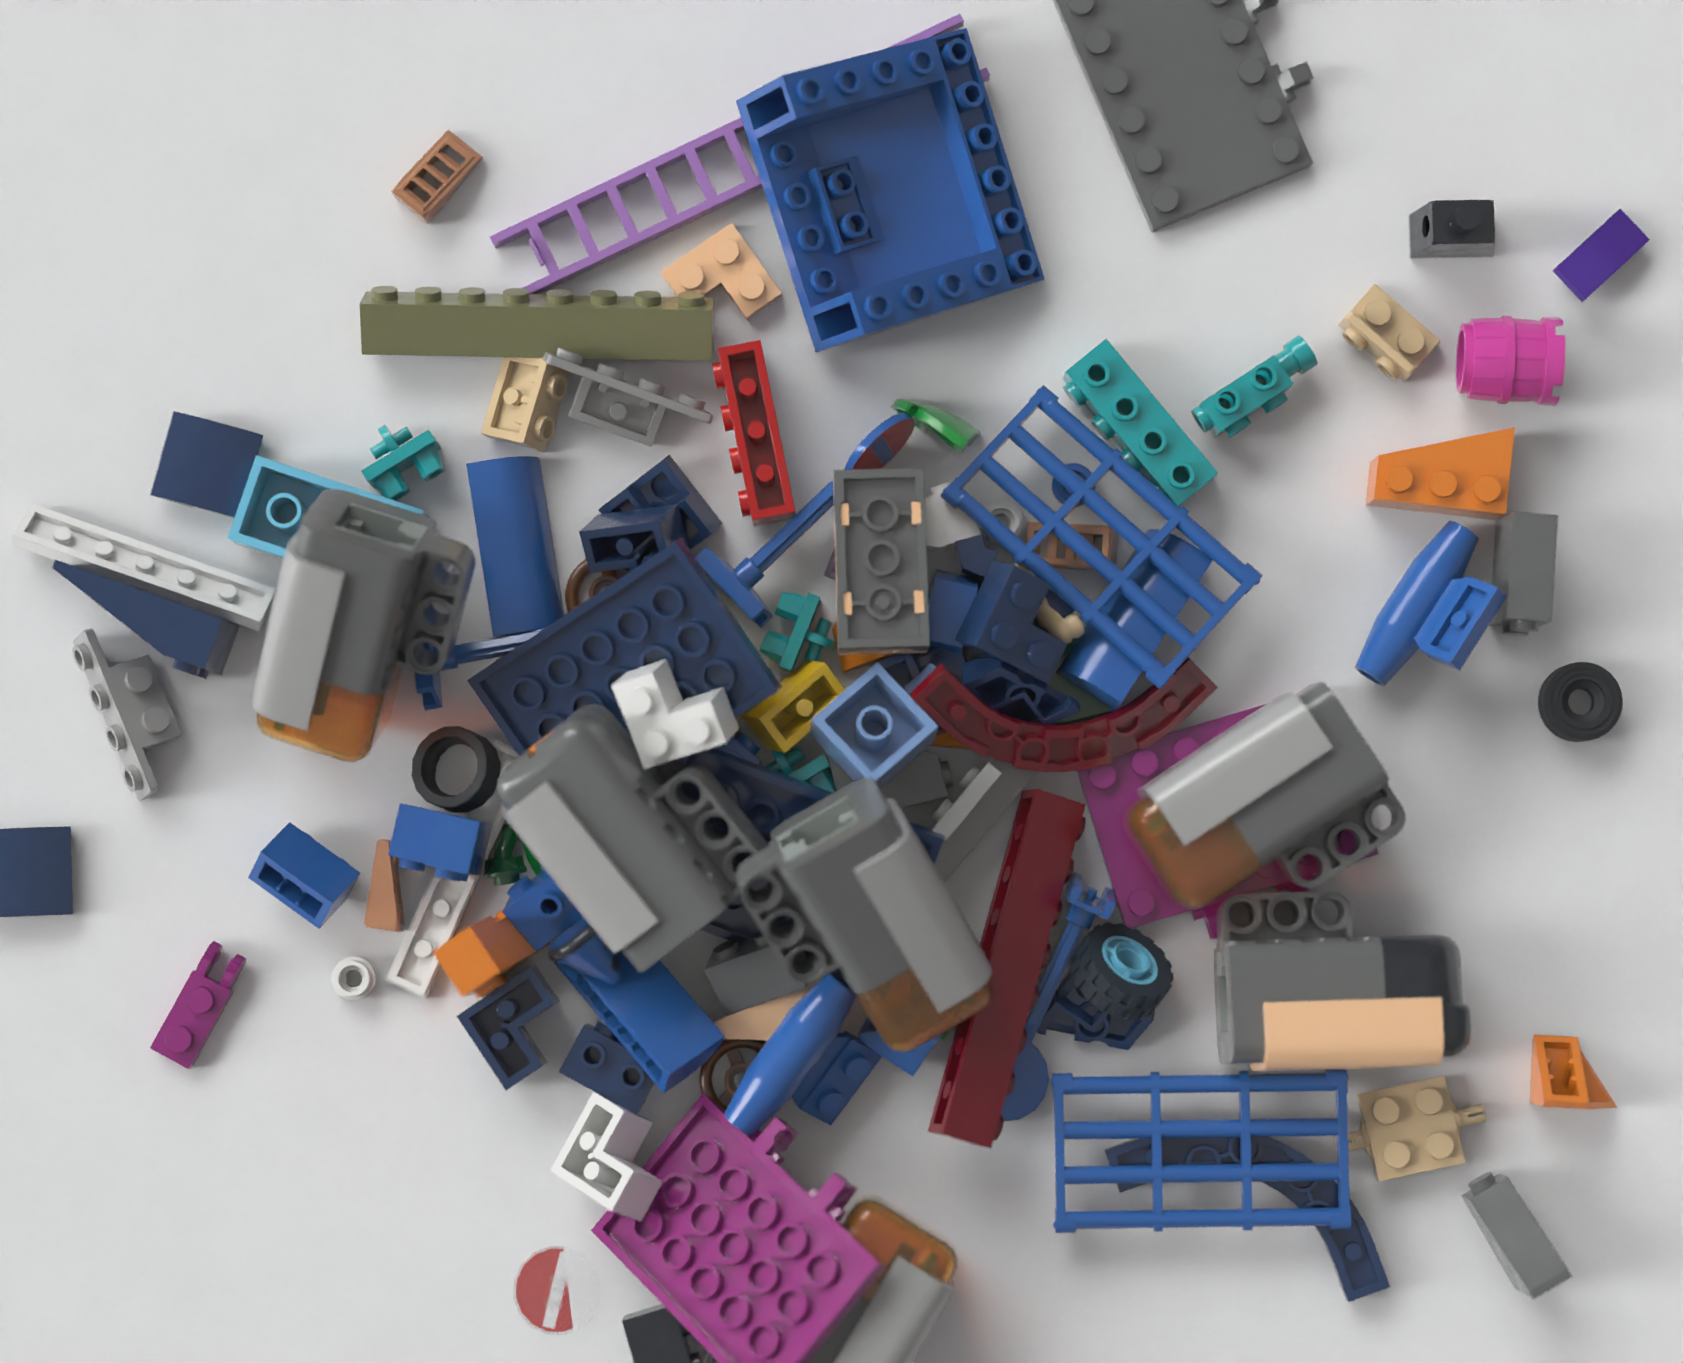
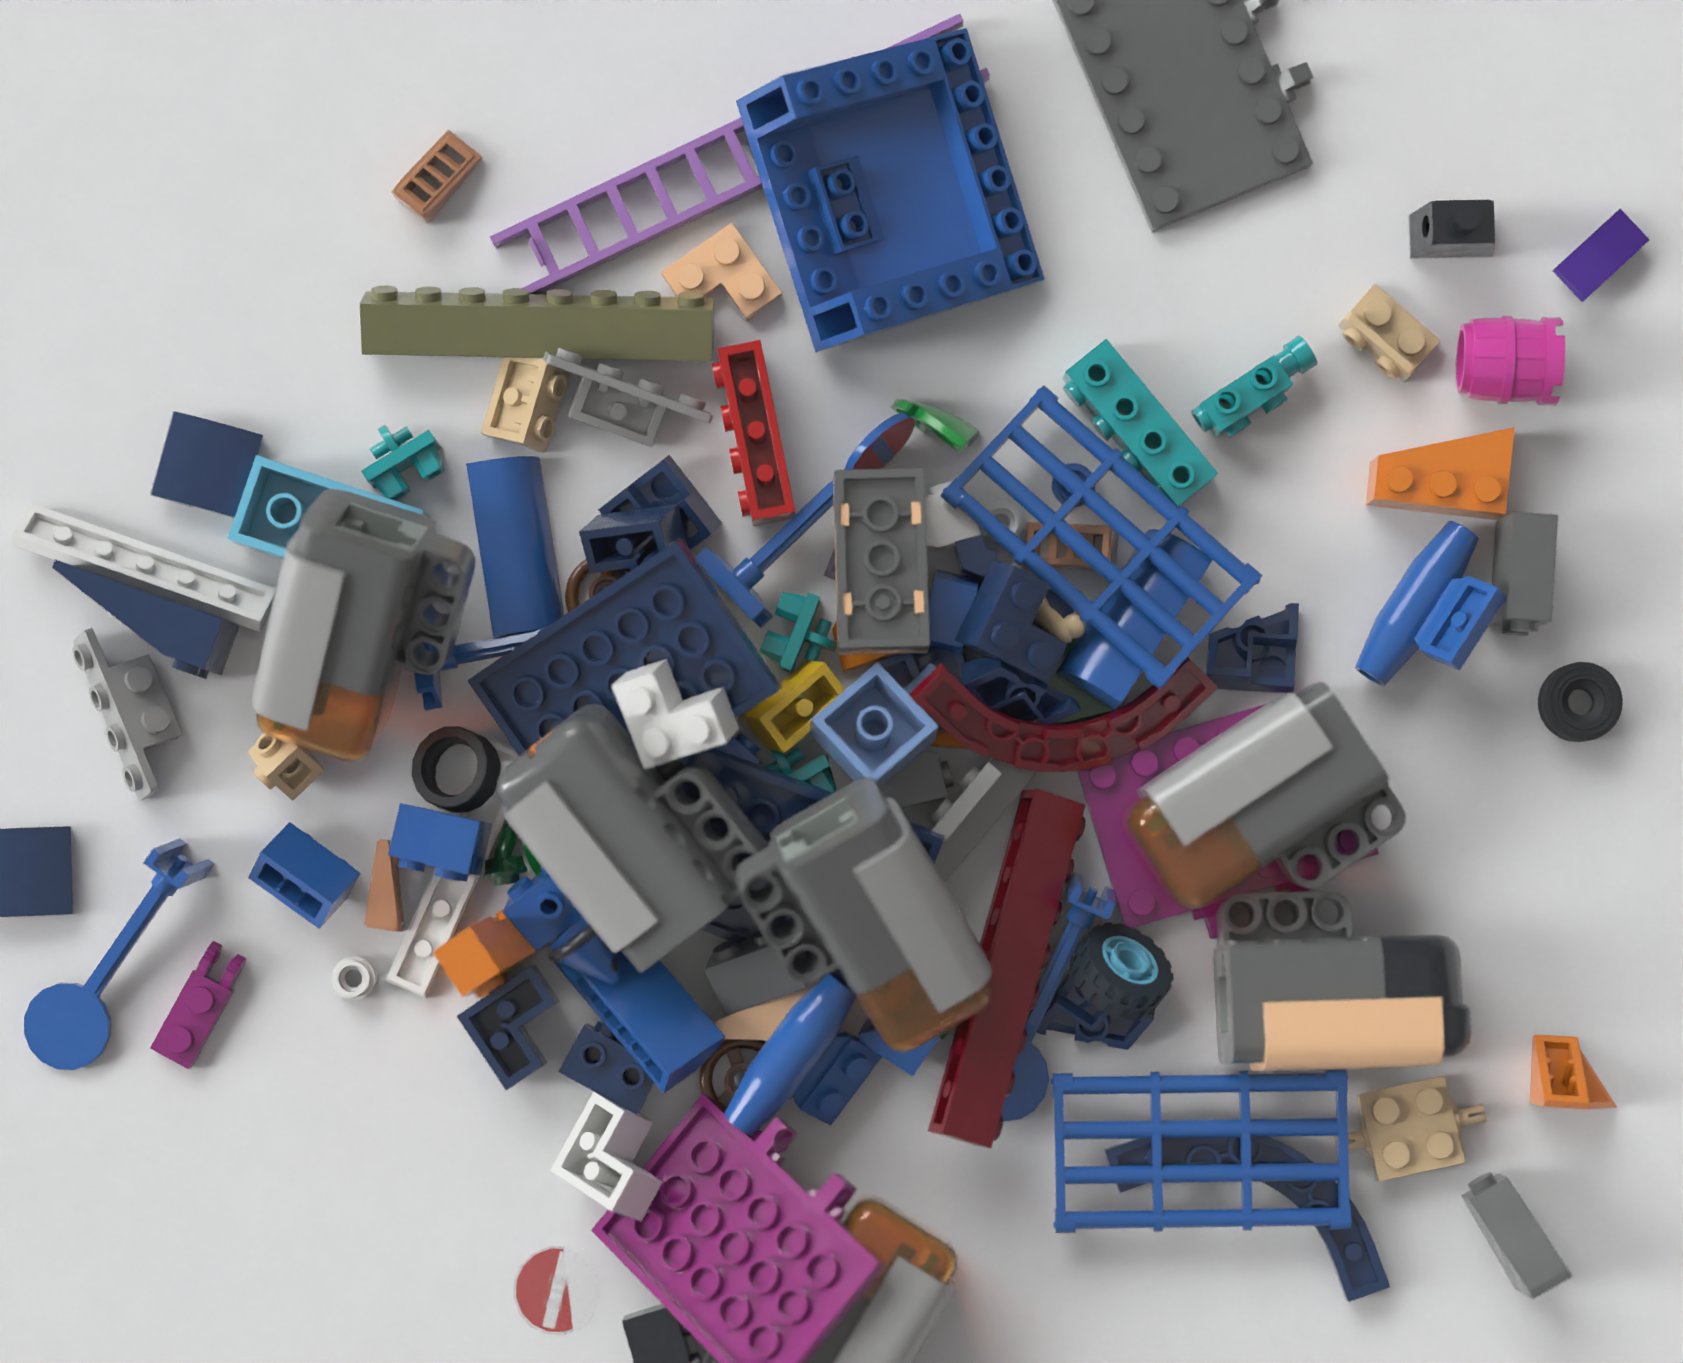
none -> blue piece [24,838,215,1070]
none -> tan brick [247,727,325,801]
none -> dark blue slope [1206,603,1299,693]

